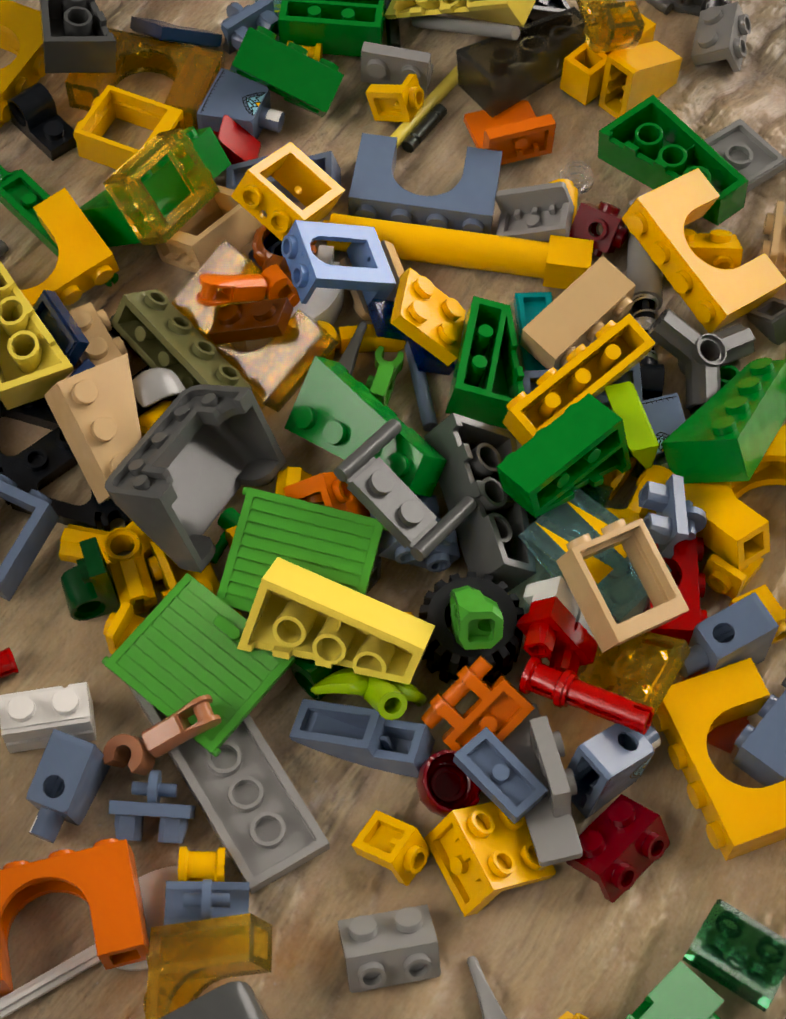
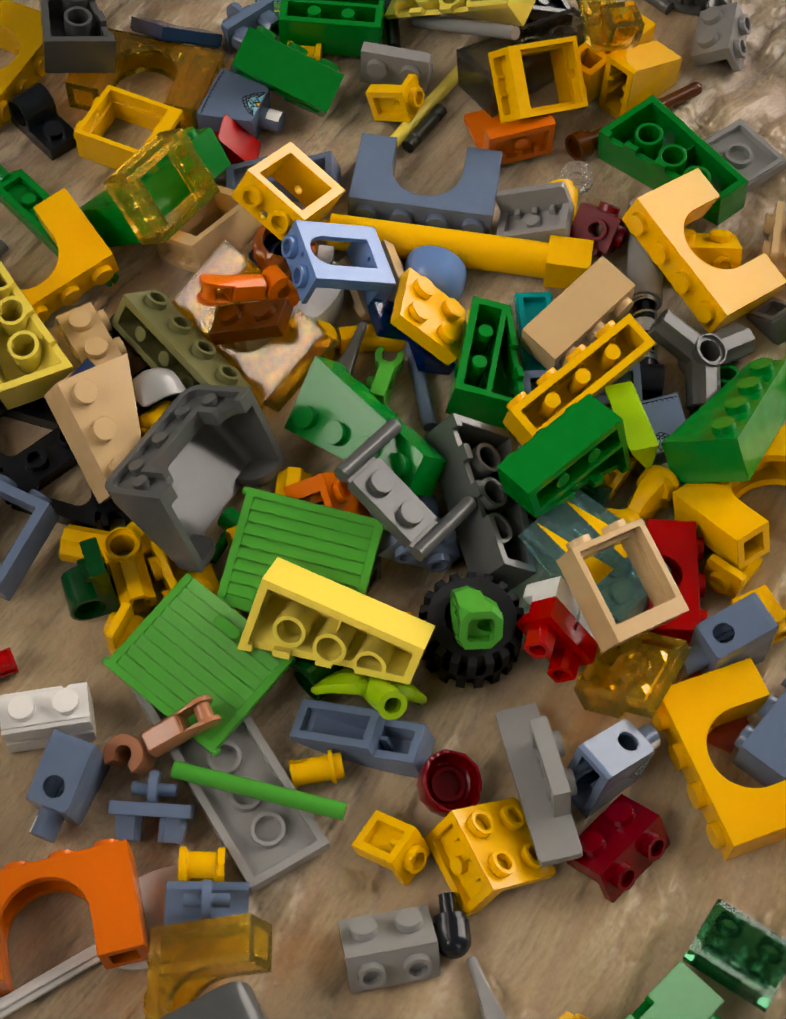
dark blue plate [33,290,89,367] -> none
orange plate [420,655,535,751] -> none
sand blue plate [453,727,548,824] -> none
red pin [519,656,655,735] -> none
sand blue hips [638,474,707,559] -> none
none -> bright green bar [171,760,348,821]
none -> yellow pin [289,749,345,788]
none -> medium blue helmet [404,245,467,301]
none -> black cylinder [433,892,471,959]
none -> yellow window [488,35,588,124]
none -> reddish brown piece [565,82,702,161]

